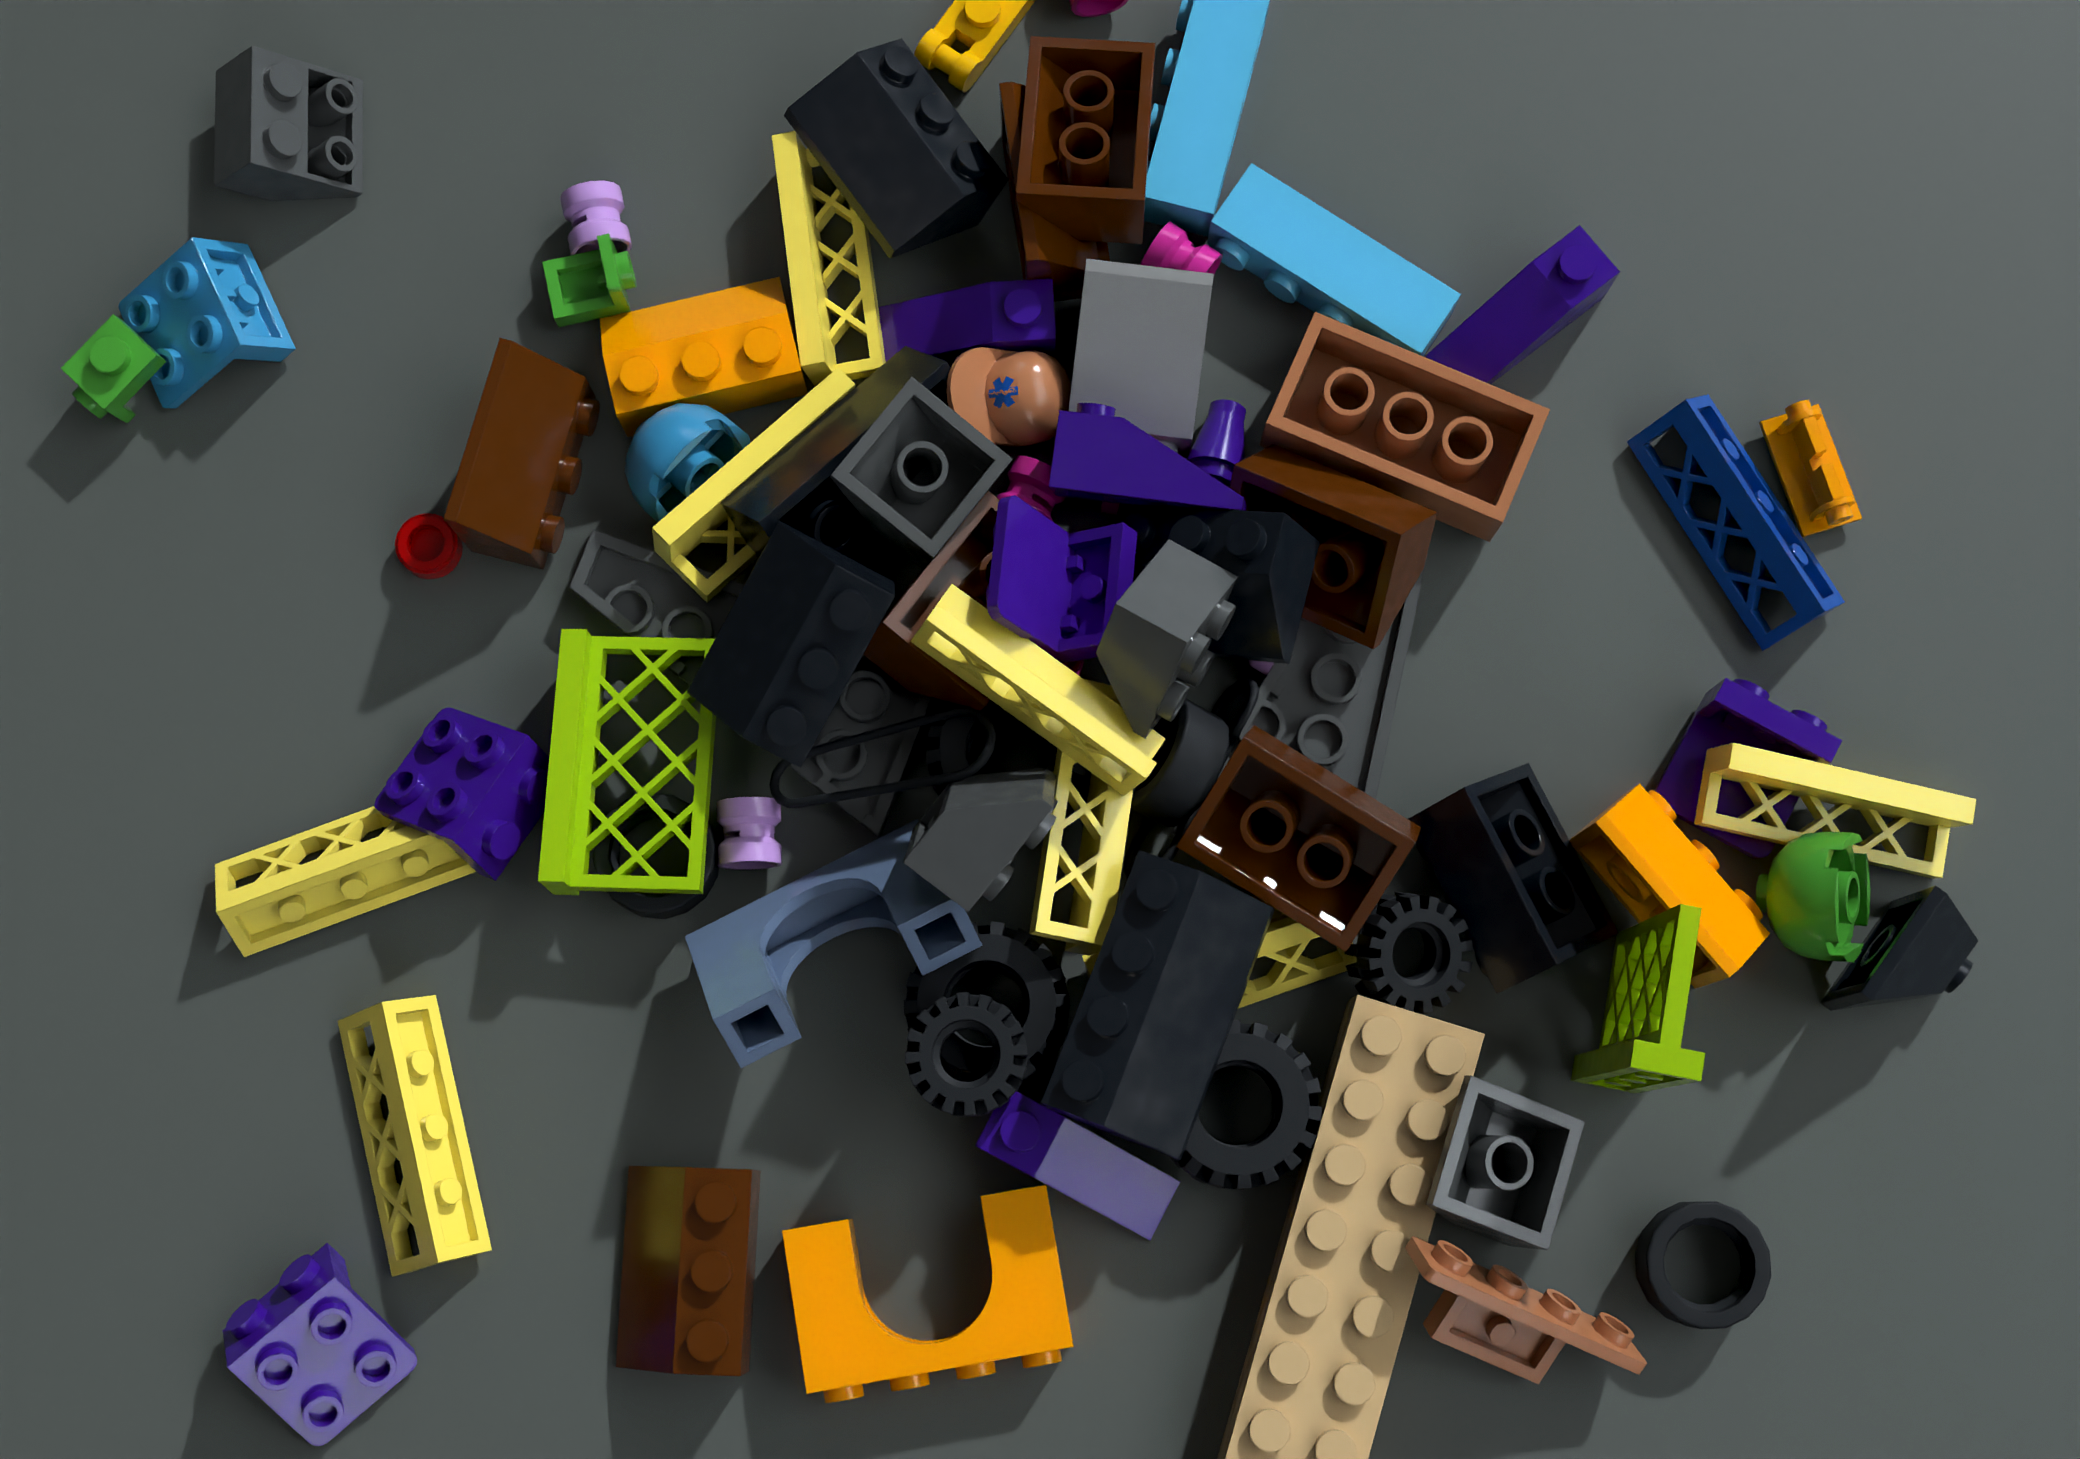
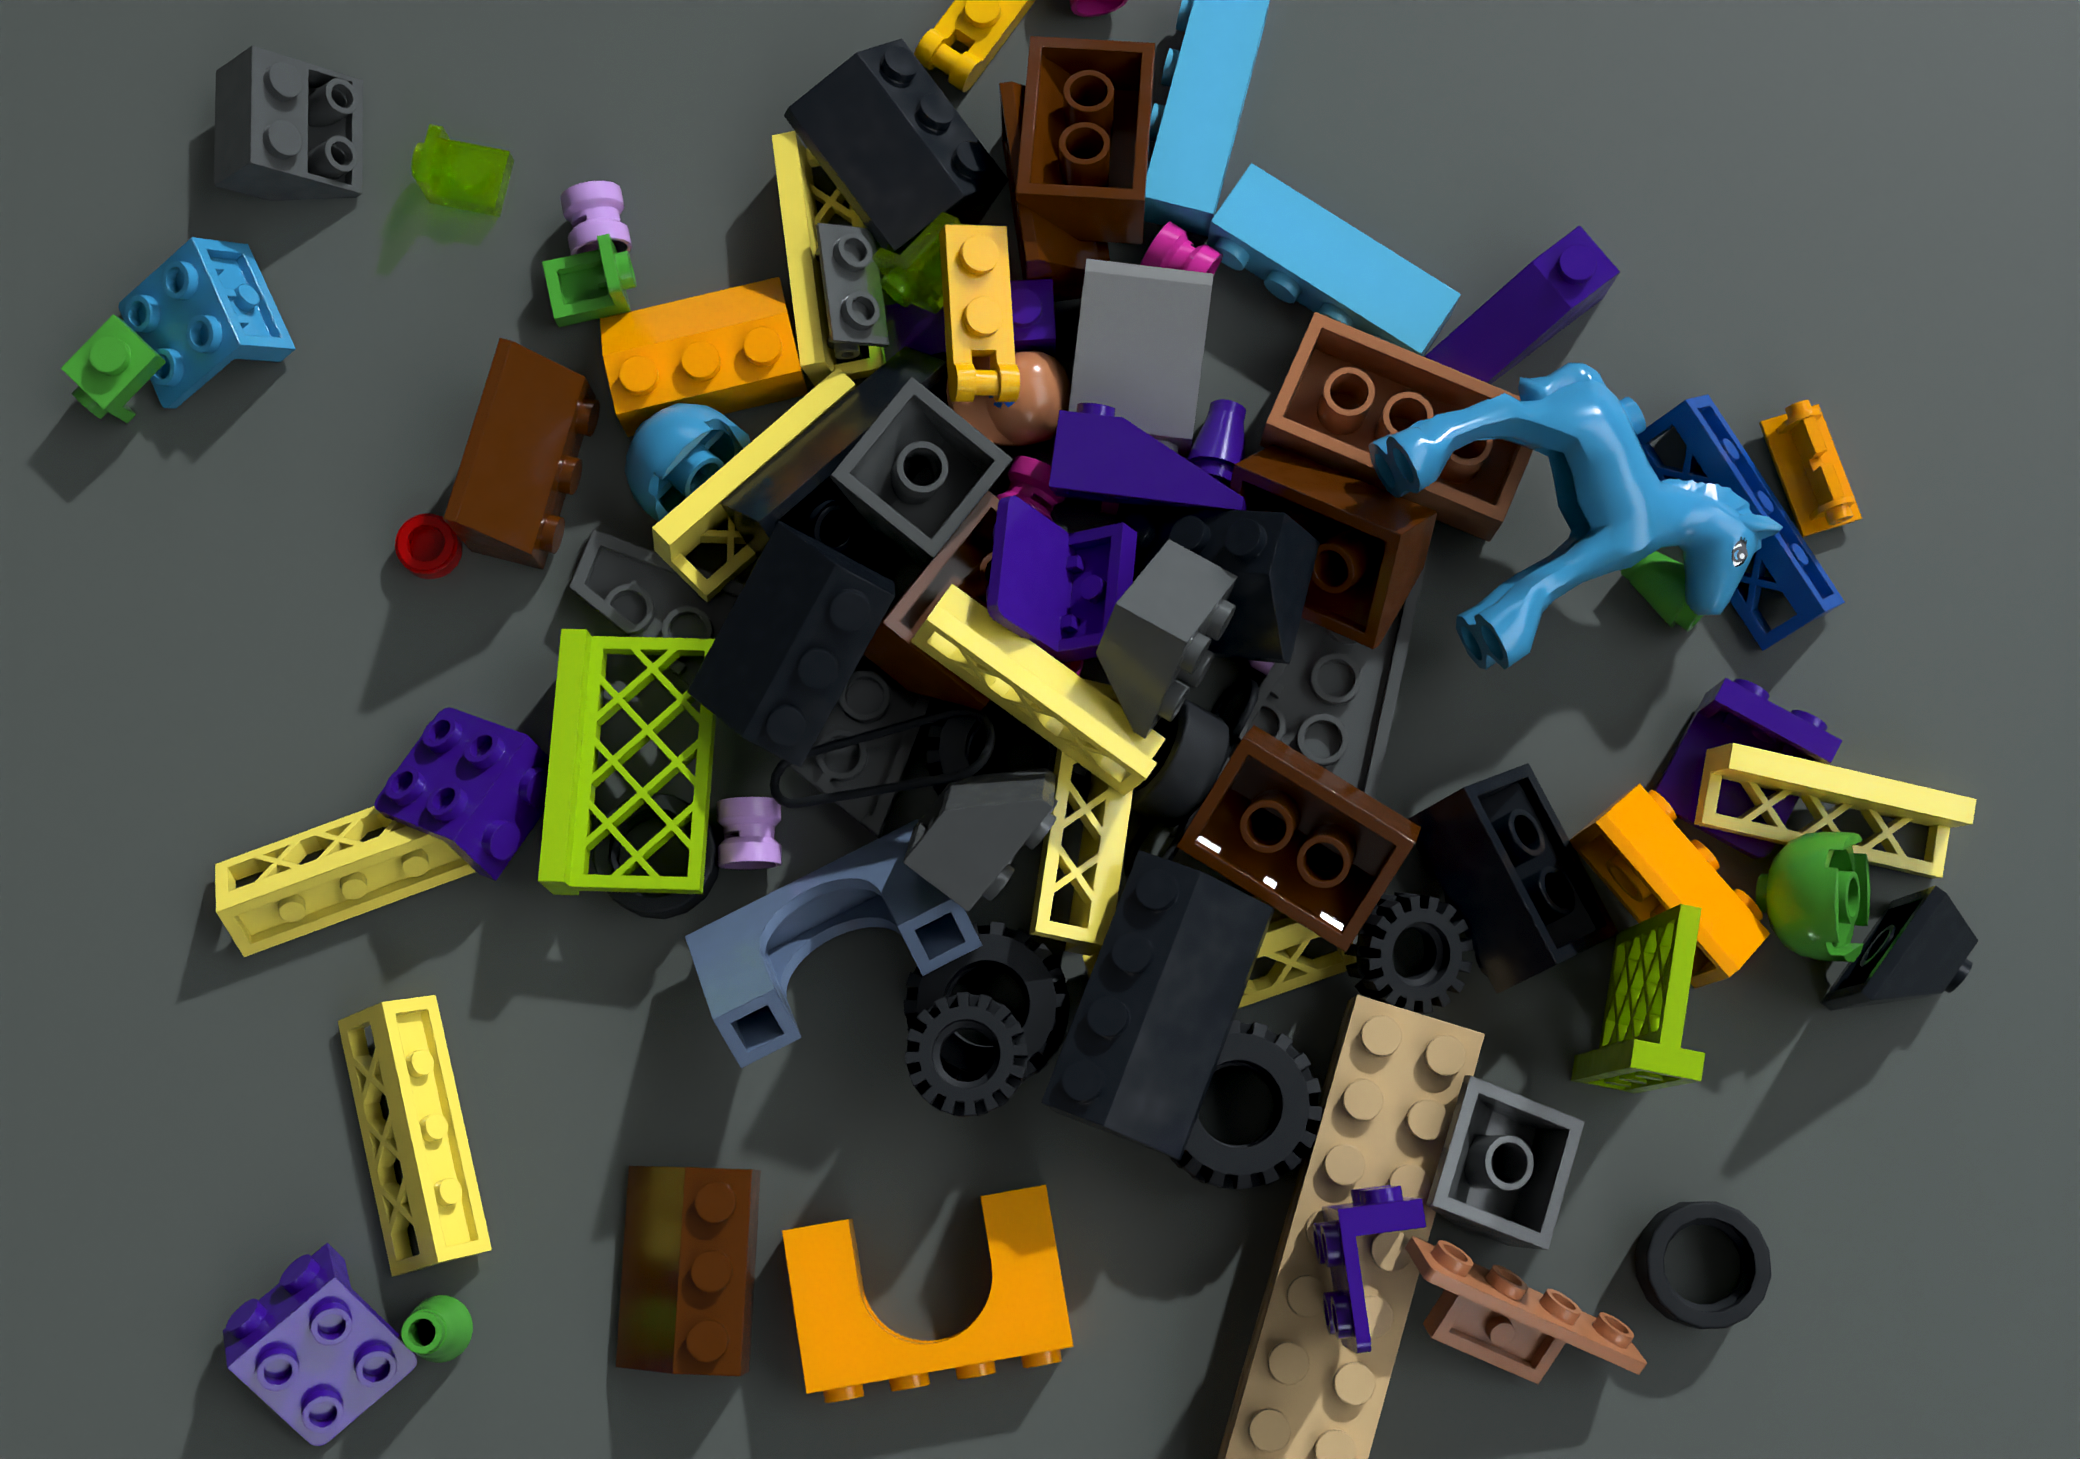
slope [975,1092,1180,1240] -> none
none -> bright green cone [401,1295,473,1363]
none -> clear neon green bracket [411,124,514,217]
none -> dark grey hinge [815,223,889,359]
none -> clear neon green bracket [872,212,962,314]
none -> yellow plate [939,224,1020,402]
none -> dark purple bracket [1313,1185,1426,1354]
none -> dark azure animal [1368,363,1783,670]
none -> bright green cone [1620,551,1704,632]

